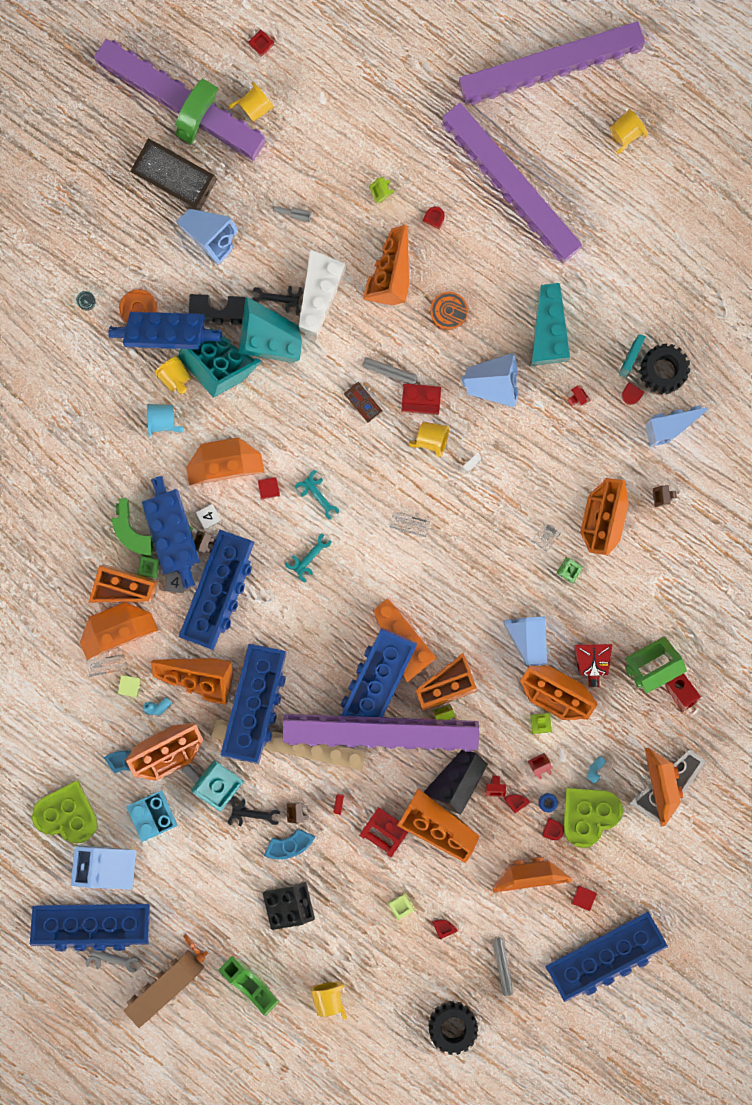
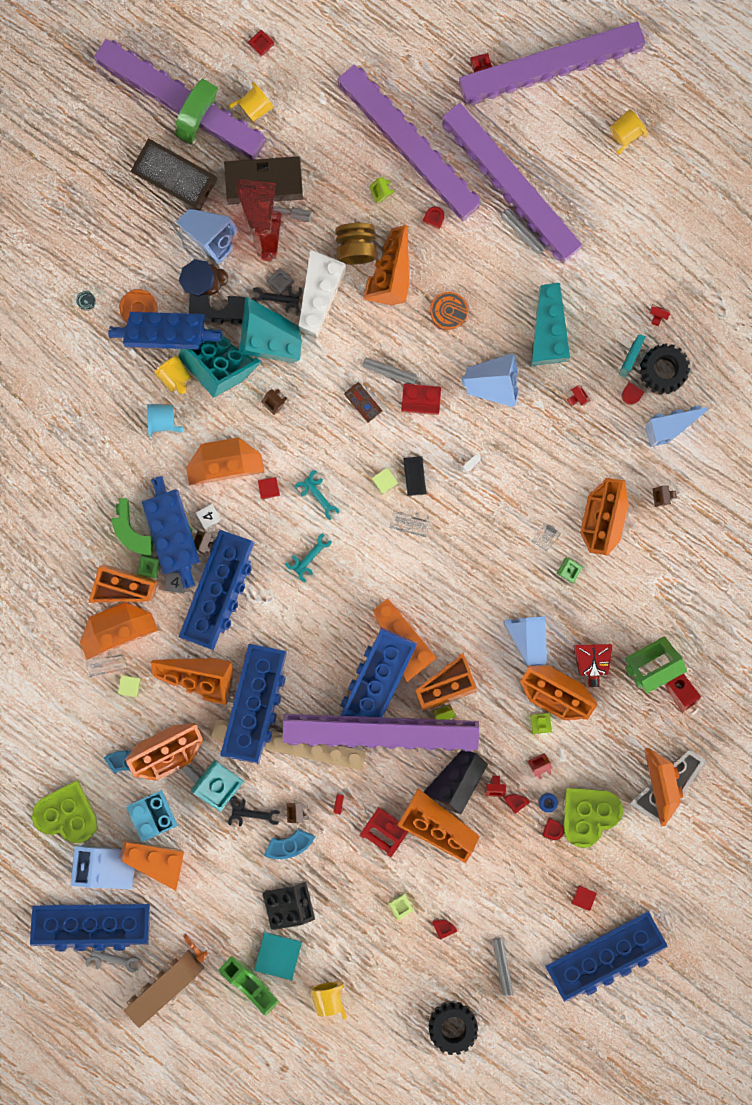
medium azure arm [143,697,173,716] -> none
yellow hat [409,421,450,458] -> none
orange wedge [493,857,572,893] -> none
medium azure arm [587,756,607,783] -> none
none -> orange wedge [120,839,184,891]
none -> dark blue piece [179,259,229,296]
none -> dark brown brick [224,156,303,205]
none -> clear red windscreen [235,179,282,261]
none -> teal tile [254,932,302,981]
none -> reddish brown tile [261,389,287,415]
none -> flat silver tile [267,268,294,295]
none -> pearl gold wheel [335,223,377,265]
none -> medium lavender brick [337,64,480,222]
none -> yellowish green tile [372,467,398,494]
none -> black tile [403,456,426,496]
none -> red tile [470,53,492,73]
none -> light grey axle [501,209,545,254]
none -> red tile [649,304,670,327]

